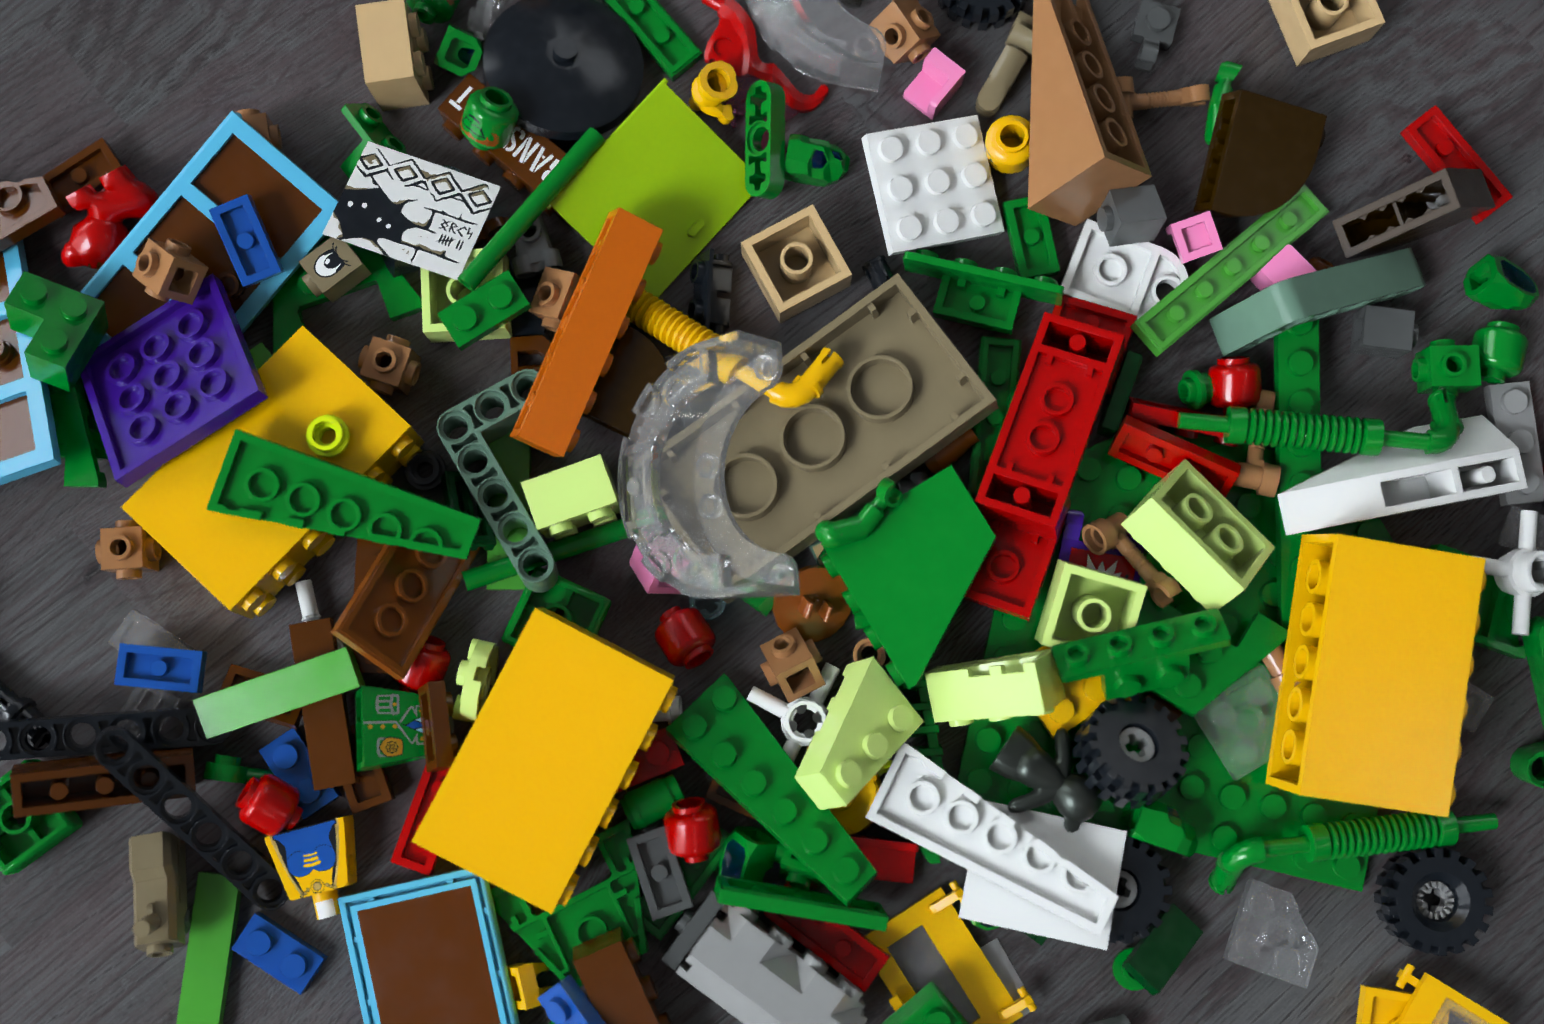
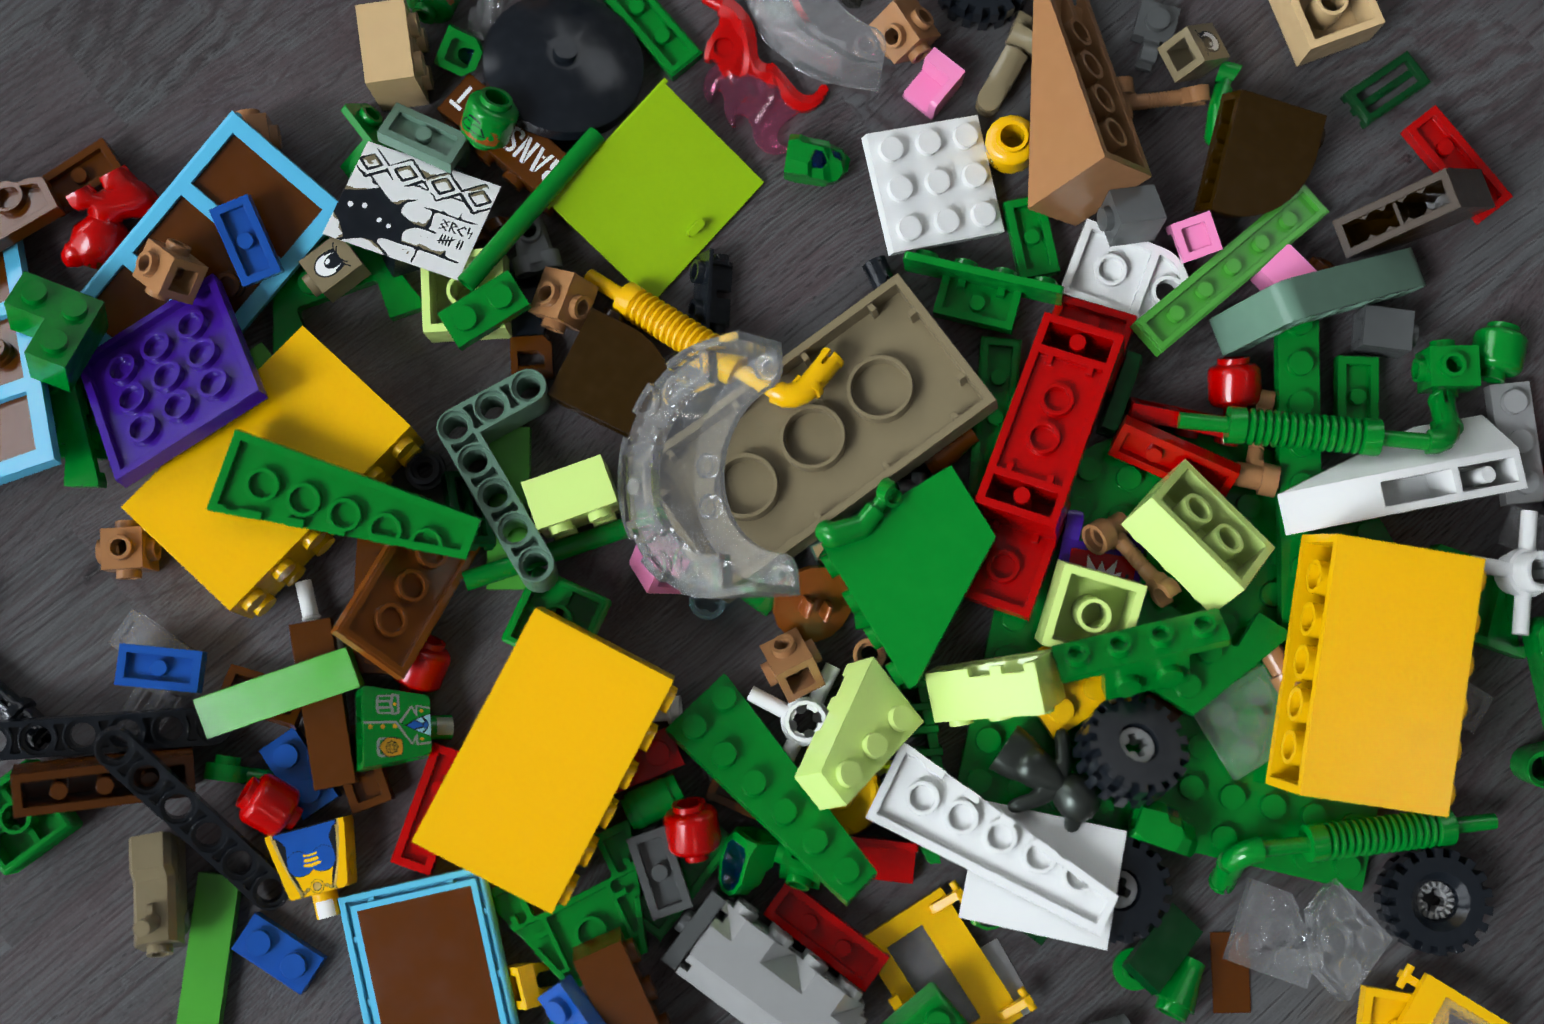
neon yellow plate [306,415,350,458] -> none
medium nougat brick [358,334,421,396] -> none
reddish brown plate [418,680,458,772] -> none
yellowish green plate [452,638,499,723] -> none
orange brick [510,207,663,457] -> none
red head [655,606,716,669] -> none
yellow piece [689,60,738,125] -> none
green tile [714,875,889,932] -> none
tan brick [741,204,852,323] -> none
green beam [745,80,785,200] -> none
green plate [1178,369,1213,410] -> none
green rock [1463,254,1539,310] -> none
none -> sand green panel [377,102,470,174]
none -> green cone [1154,956,1206,1023]
none -> dark tan brick [1157,23,1230,83]
none -> reddish brown sticker [1210,932,1251,1013]
none -> clear plate [1304,879,1393,1002]
none -> green plate [1333,355,1379,419]
none -> dark green tile [1340,50,1431,129]

